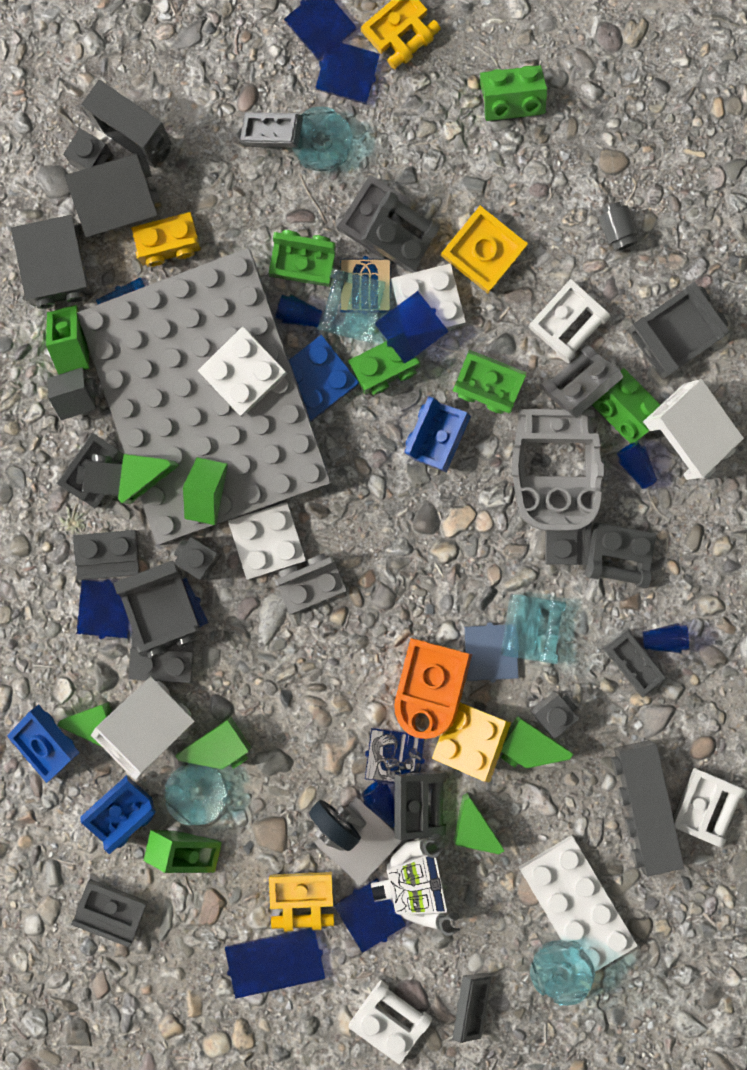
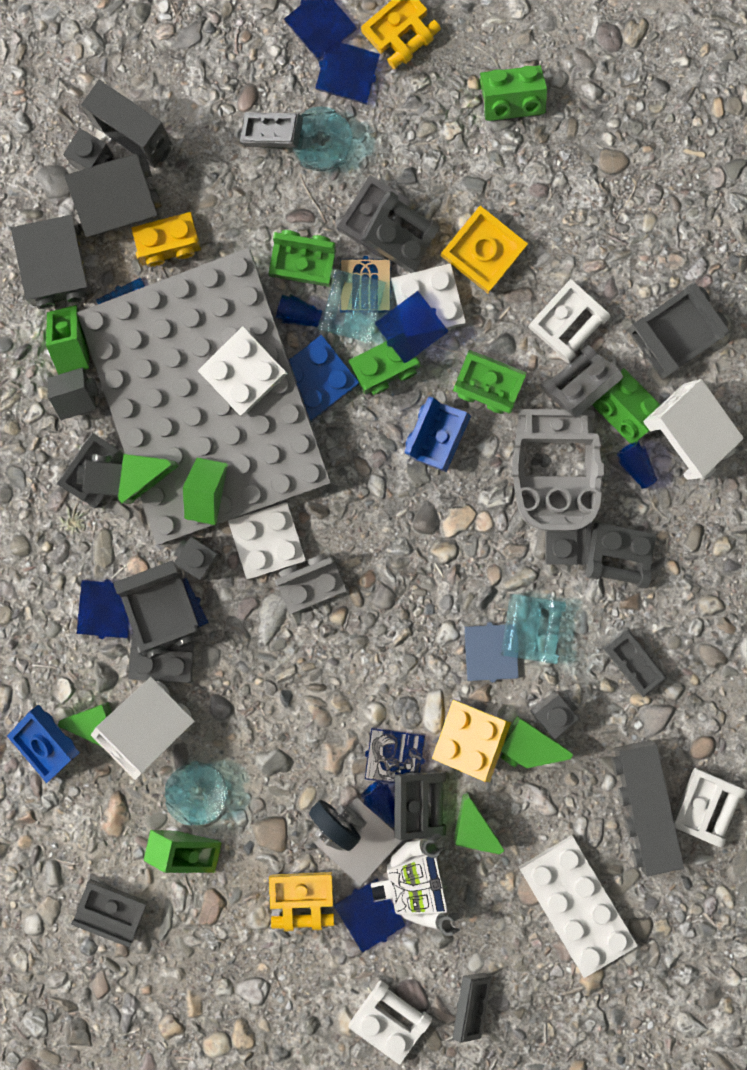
dark grey plate [73,530,140,580] -> none
blue bracket [80,775,156,854] -> none
bright green slope [175,717,252,769] -> none
clear blue piece [225,927,326,999] -> none
orange plate [394,638,472,739] -> none
clear light blue plate [530,940,595,1006] -> none
dark grey brick [599,202,638,252] -> none
clear blue cone [643,623,689,654] -> none

